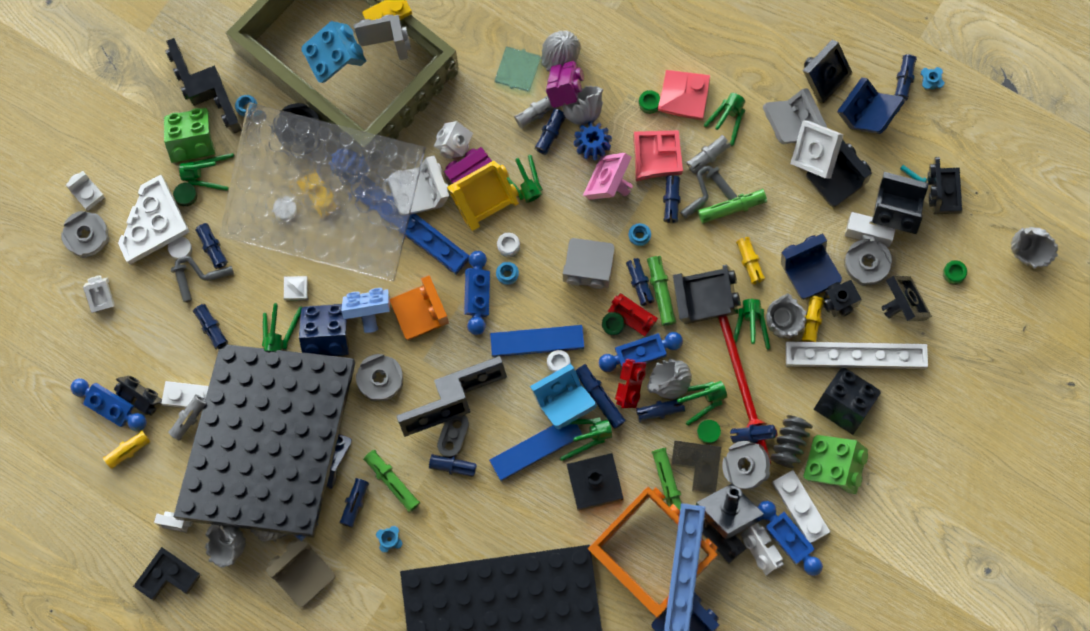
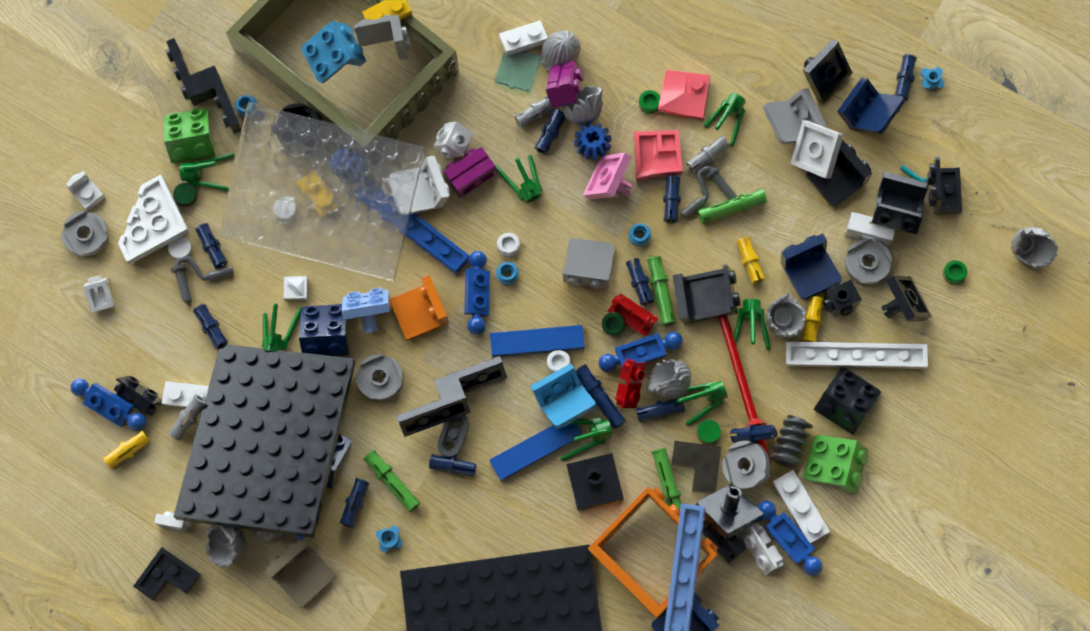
yellow panel [447,161,519,231] -> none
none -> white plate [499,21,548,56]

